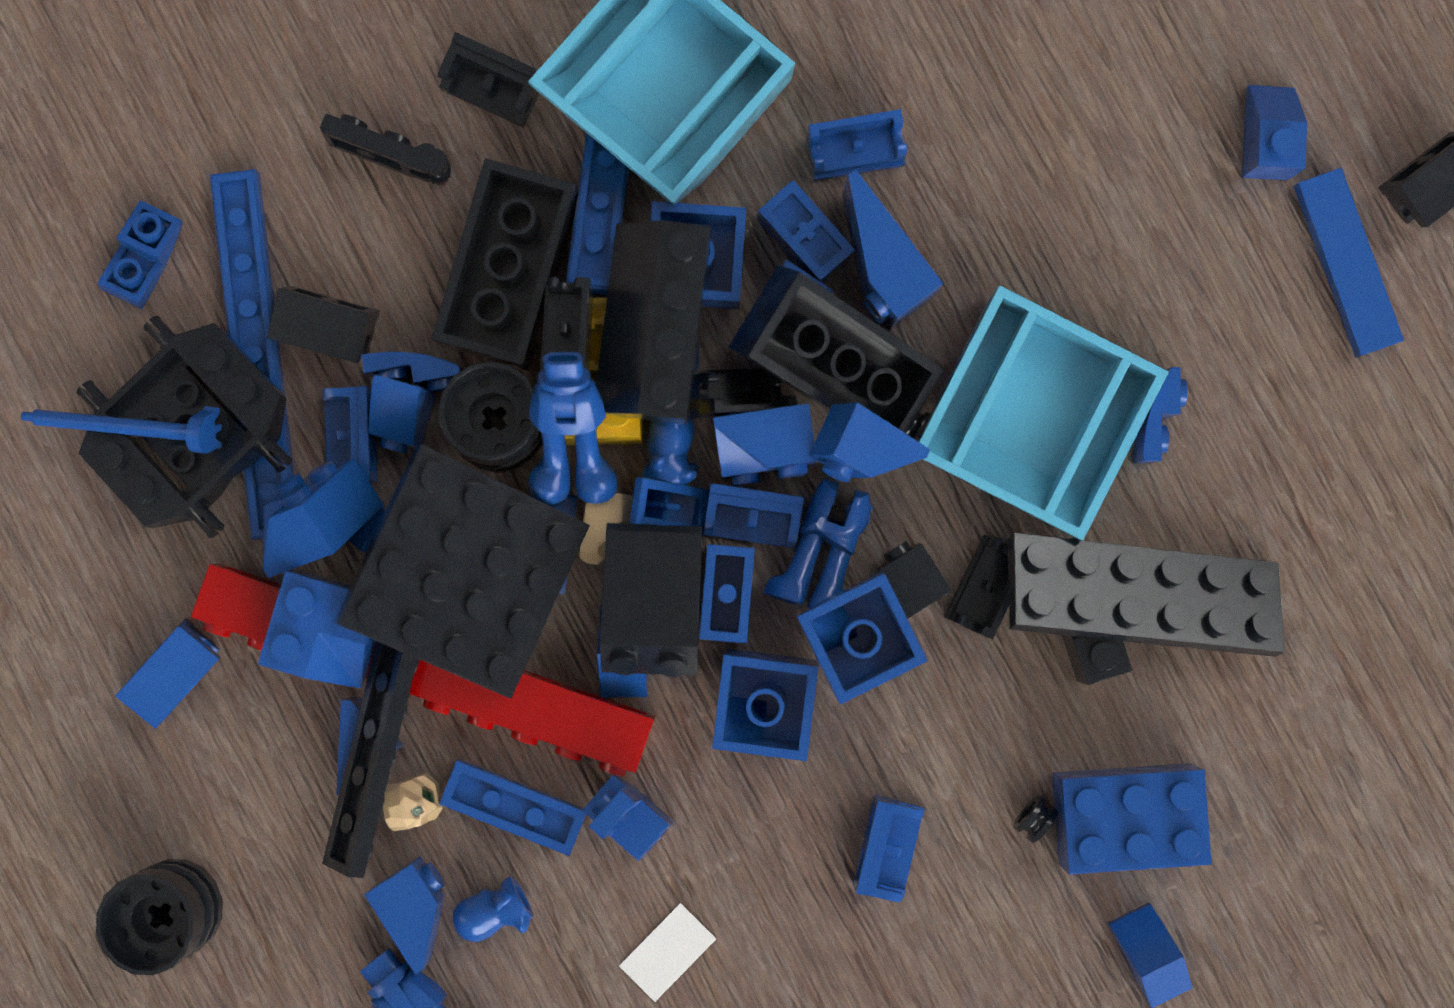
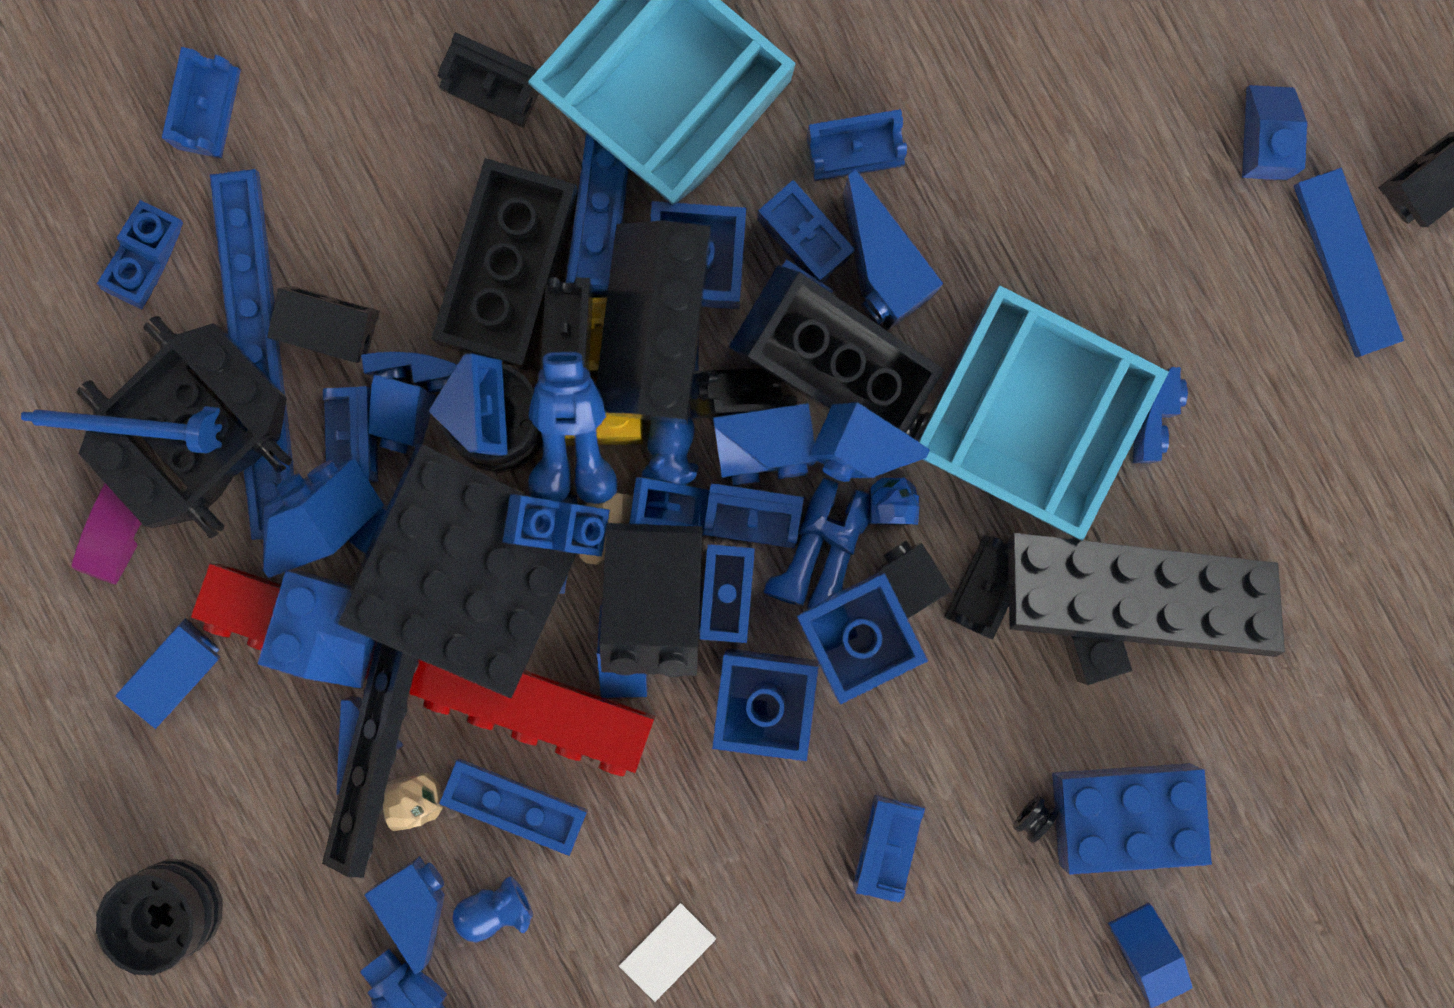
black hinge [320,113,452,185] -> none
blue brick [582,775,674,861] -> none
none -> magenta slope [71,483,142,585]
none -> blue hinge [162,47,241,159]
none -> blue slope [429,354,508,456]
none -> blue slope [503,494,610,557]
none -> blue rock [869,477,920,525]

